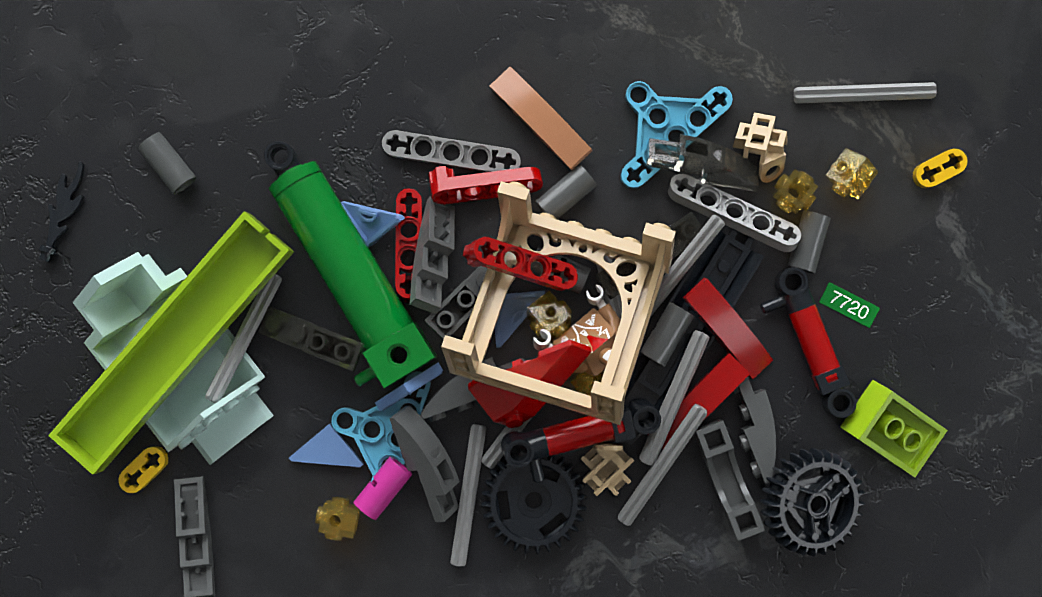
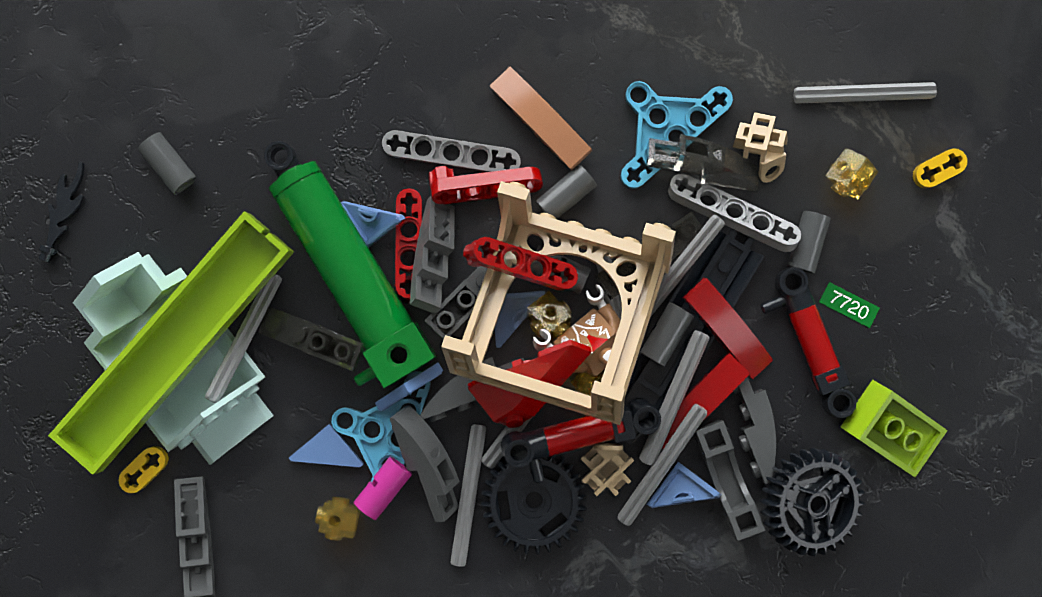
clear yellow brick [773,169,819,214] -> none
none -> medium blue tile [647,462,722,508]

